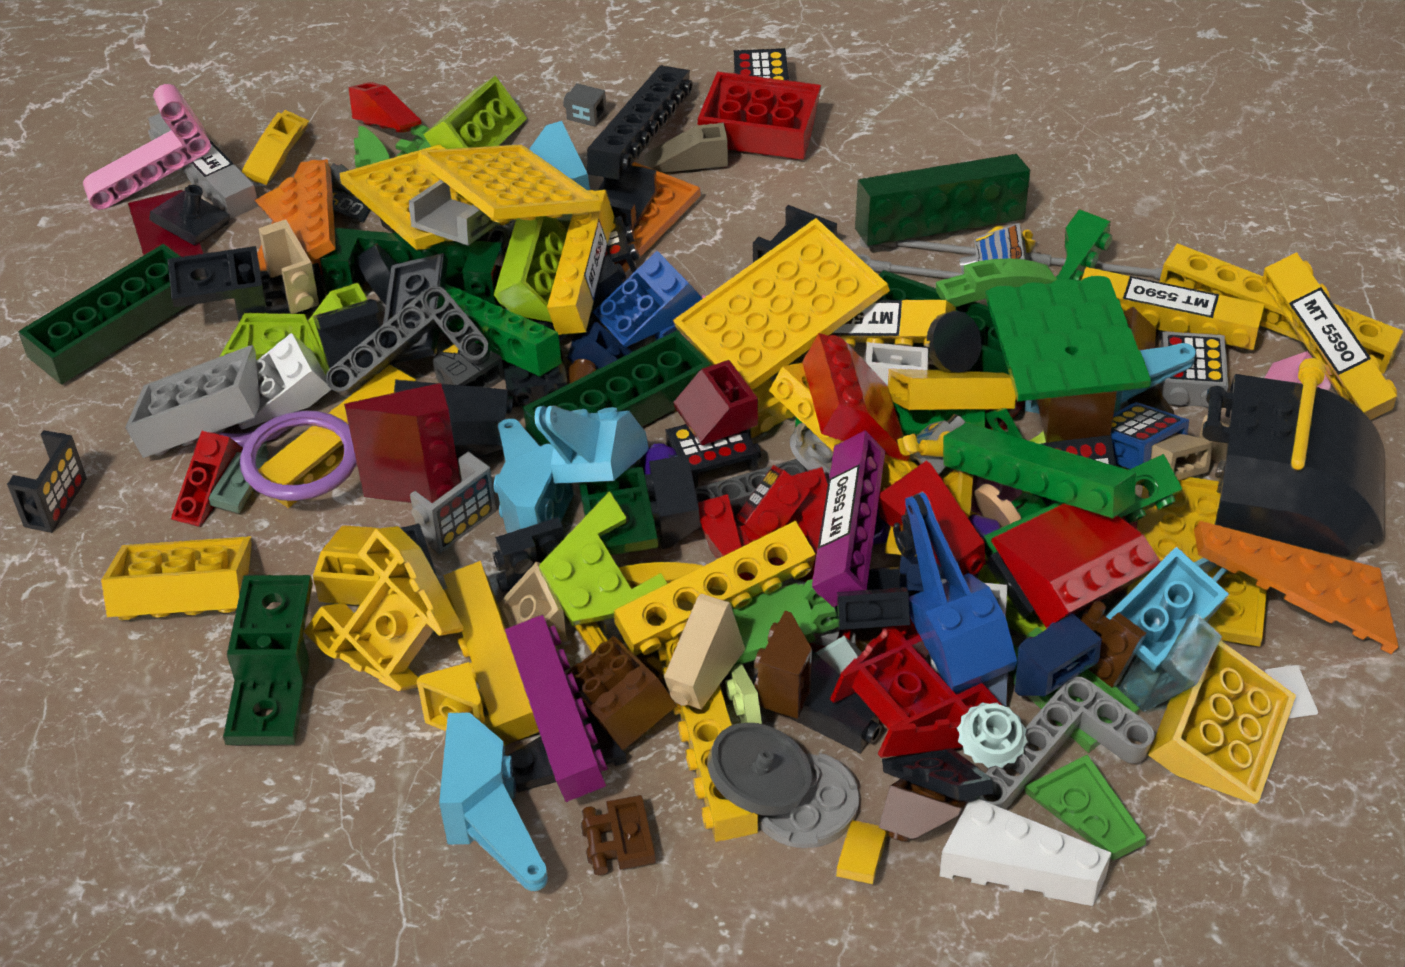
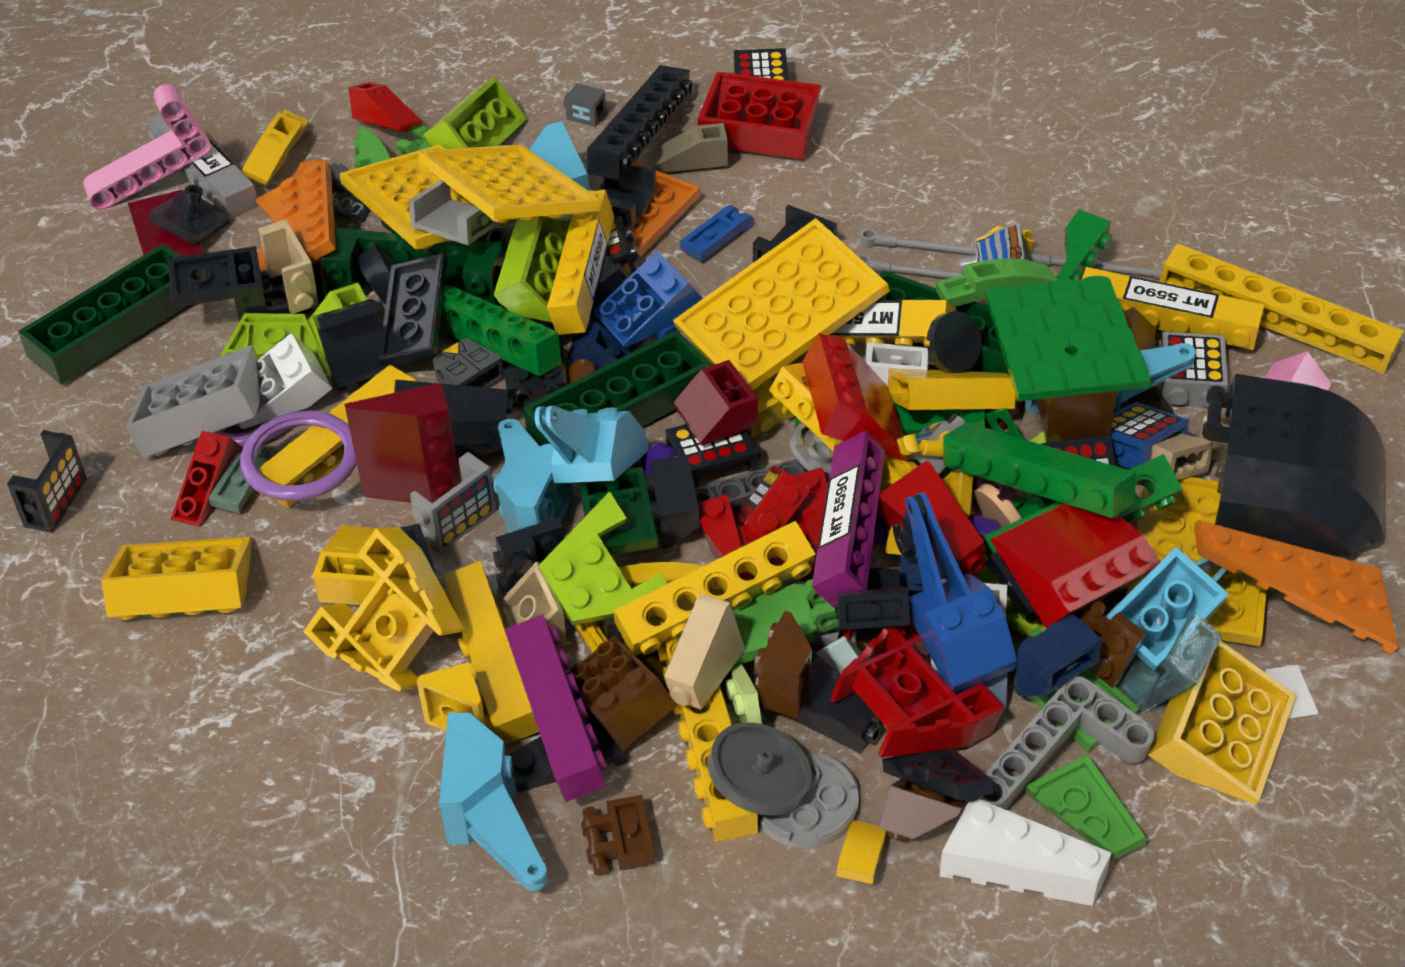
dark green bracket [223,575,313,745] -> none
dark grey beam [326,286,491,396] -> none
dark green brick [855,153,1031,246] -> none
light aqua piece [957,702,1027,768] -> none
yellow brick [1262,252,1397,420] -> none
yellow piece [1291,358,1326,470] -> none
none -> blue plate [680,205,754,262]

